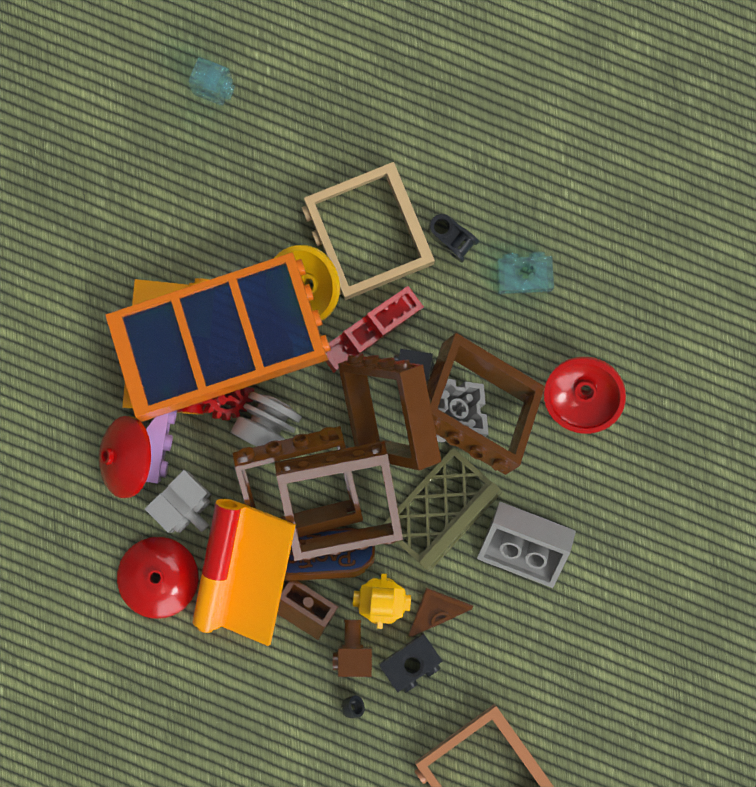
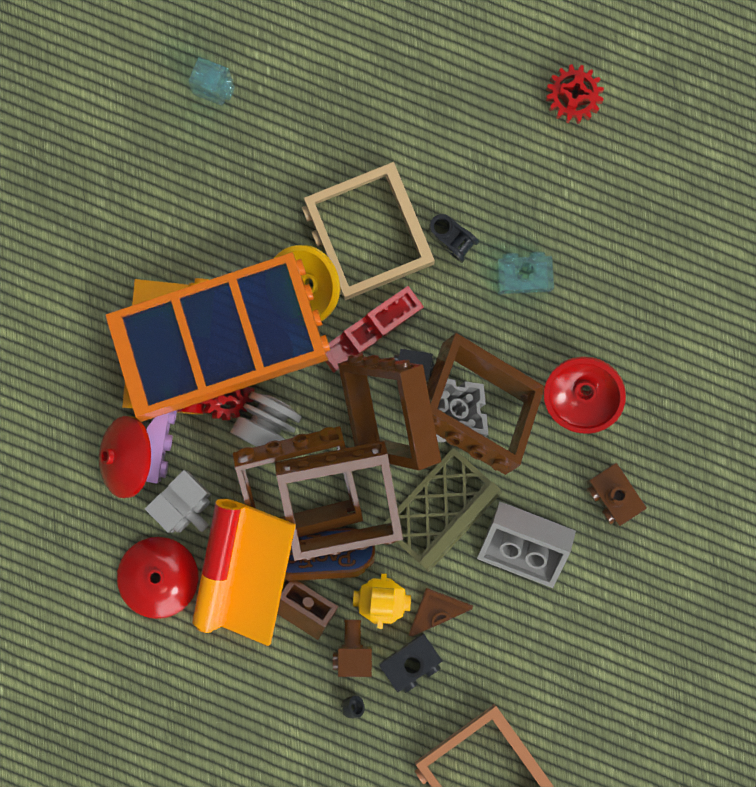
none -> red gear [545,64,604,124]
none -> reddish brown brick [586,463,647,527]

